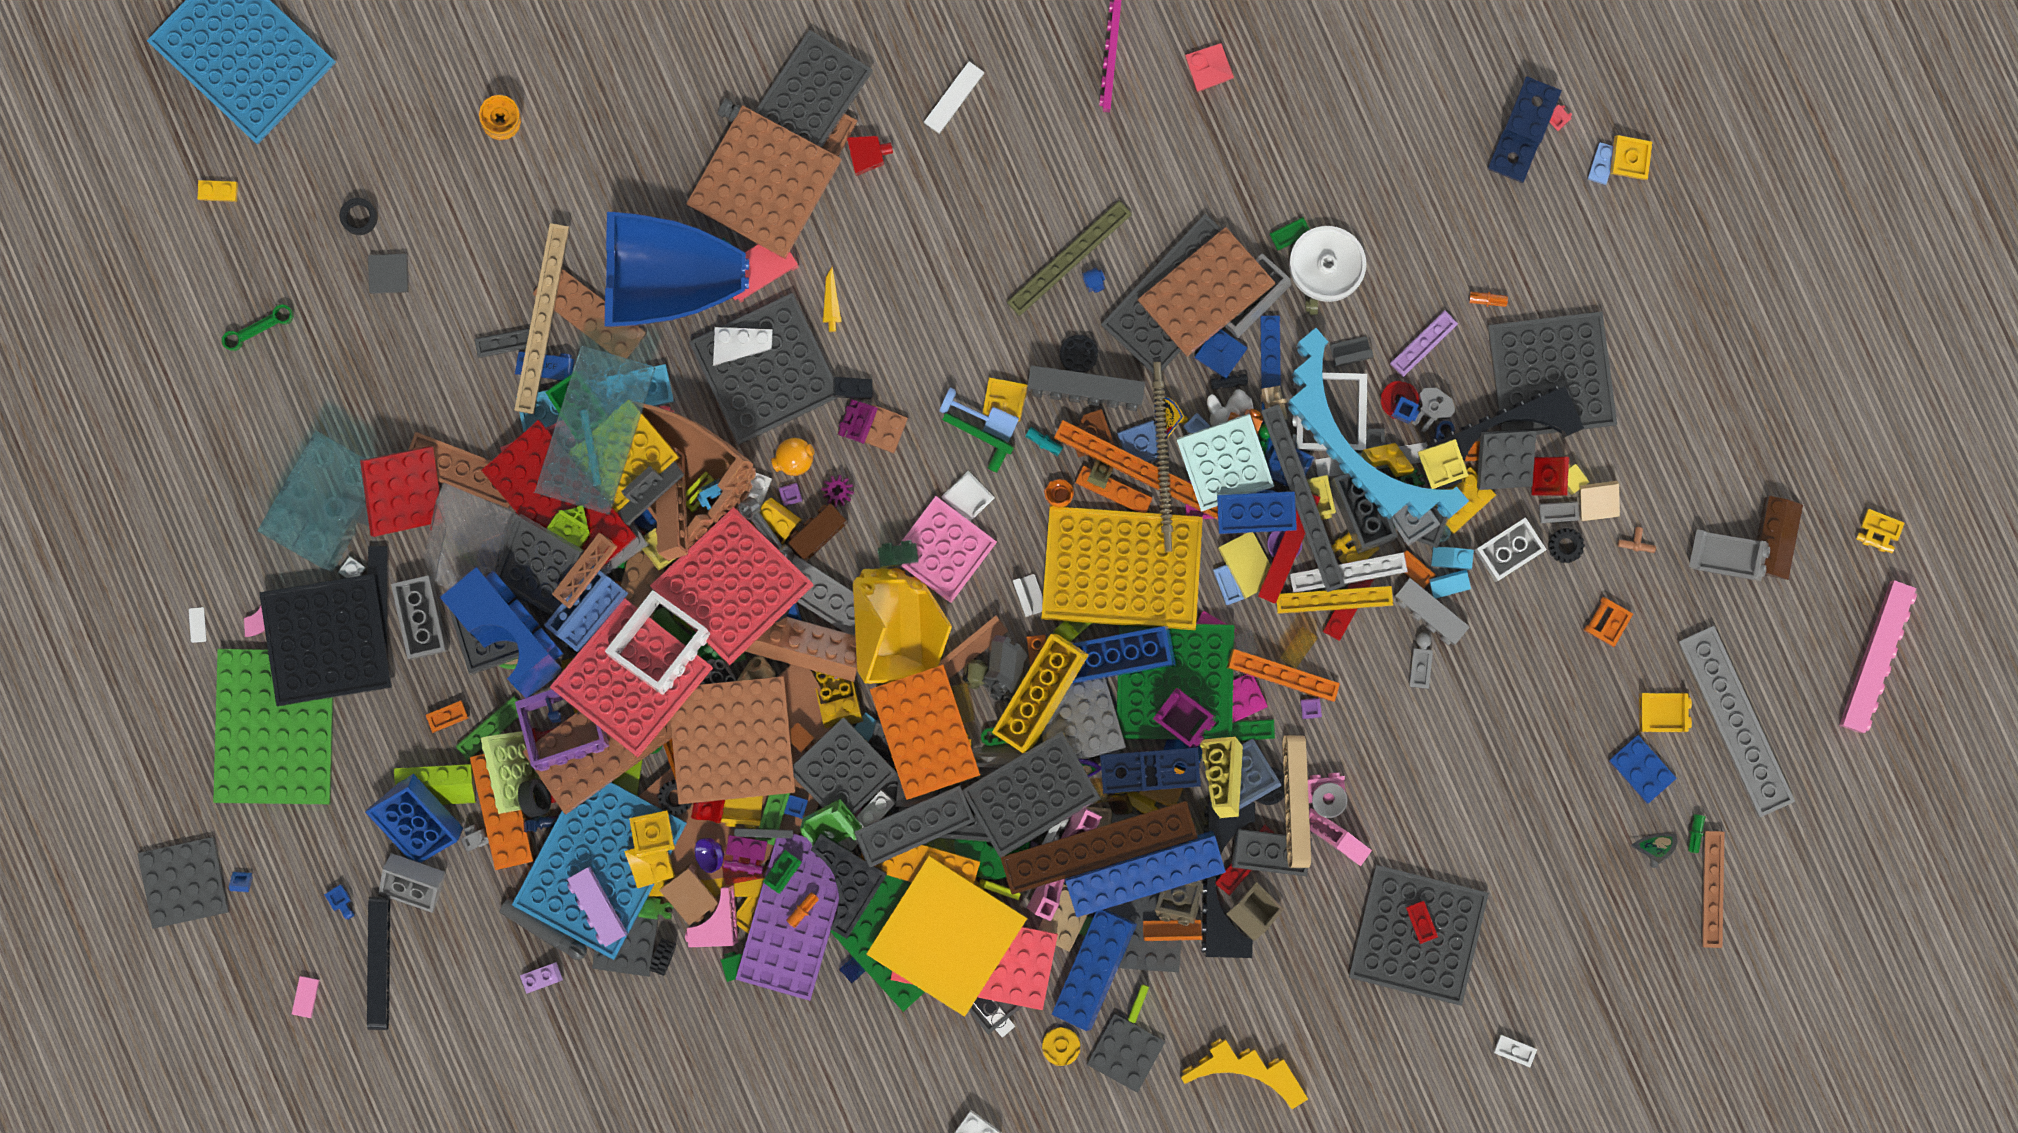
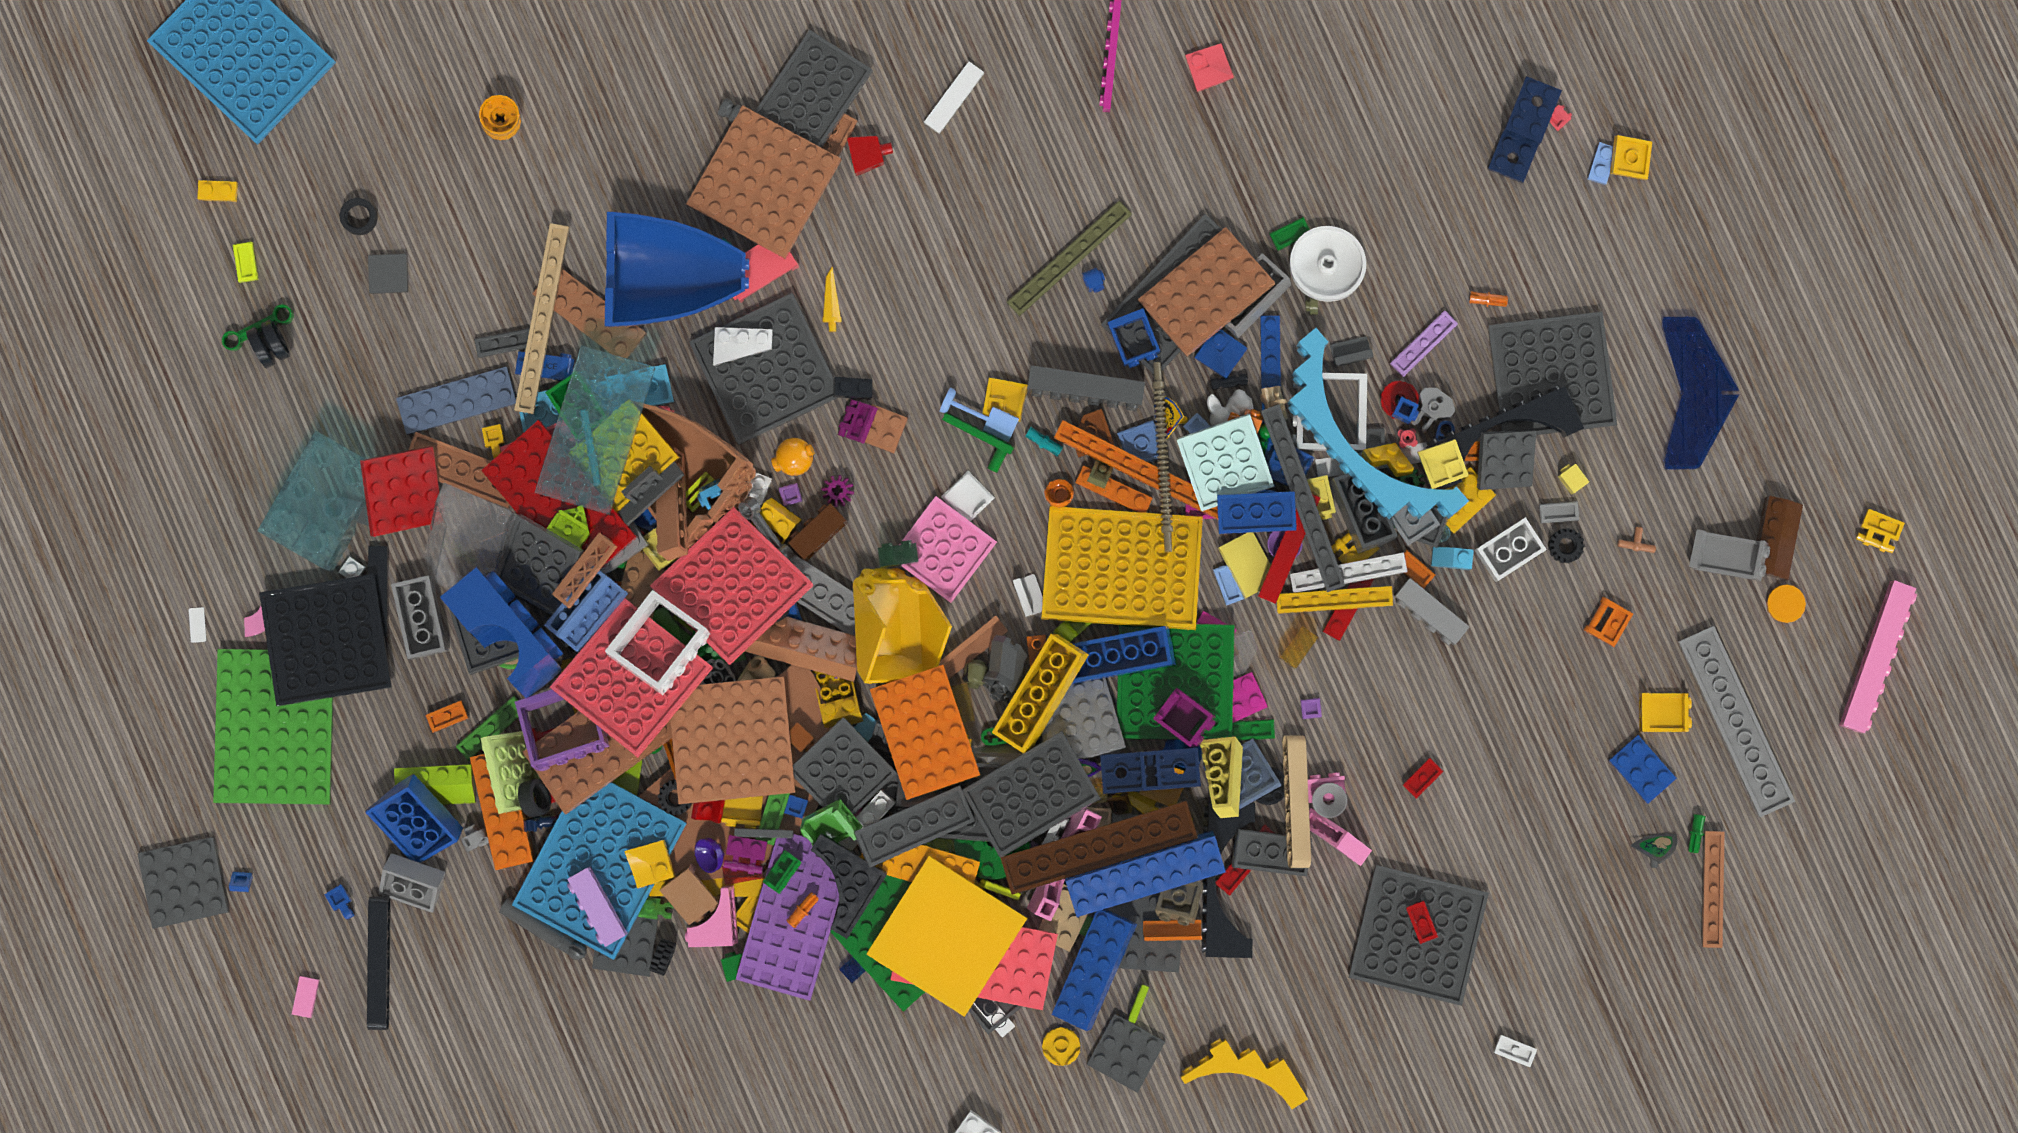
lavender plate [520,962,563,994] -> none
dark blue hand [545,697,561,723] -> none
yellow plate [629,810,675,857] -> none
black tile [1060,335,1098,373] -> none
orange plate [1227,649,1340,702] -> none
dark tan piece [1227,882,1284,941] -> none
light grey plate [1409,632,1433,689] -> none
medium azure tile [1429,570,1471,599] -> none
red tile [1531,457,1569,496] -> none
tan tile [1580,481,1620,521] -> none
none -> neon yellow tile [233,242,258,283]
none -> black wheel [246,319,290,369]
none -> sand blue plate [396,367,516,435]
none -> yellow plate [482,424,505,458]
none -> blue window [1107,308,1160,368]
none -> coral plate [1397,428,1418,448]
none -> red plate [1402,758,1444,799]
none -> clear blue wing [1661,317,1740,470]
none -> light orange tile [1766,585,1806,623]

